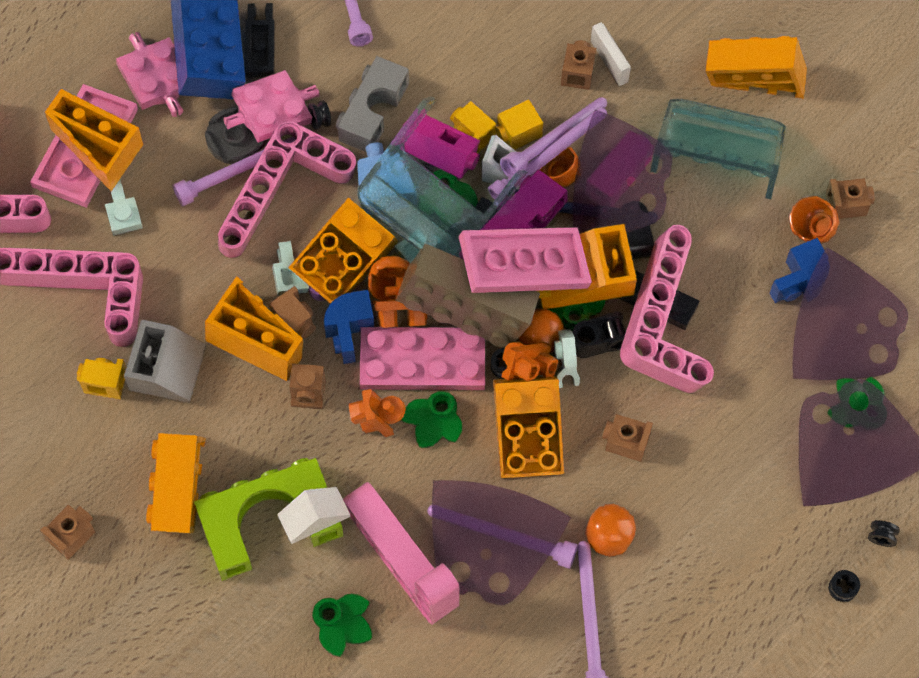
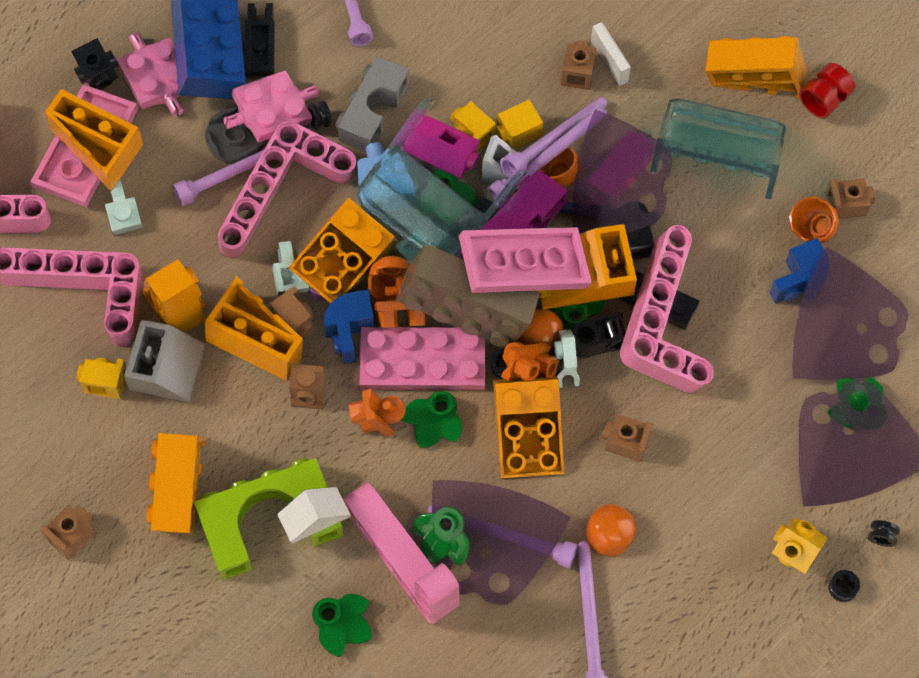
none -> black brick [71,38,119,89]
none -> light orange wedge [142,259,206,333]
none -> green plate [411,506,470,566]
none -> yellow brick [772,517,828,574]
none -> red wheel [799,62,856,119]

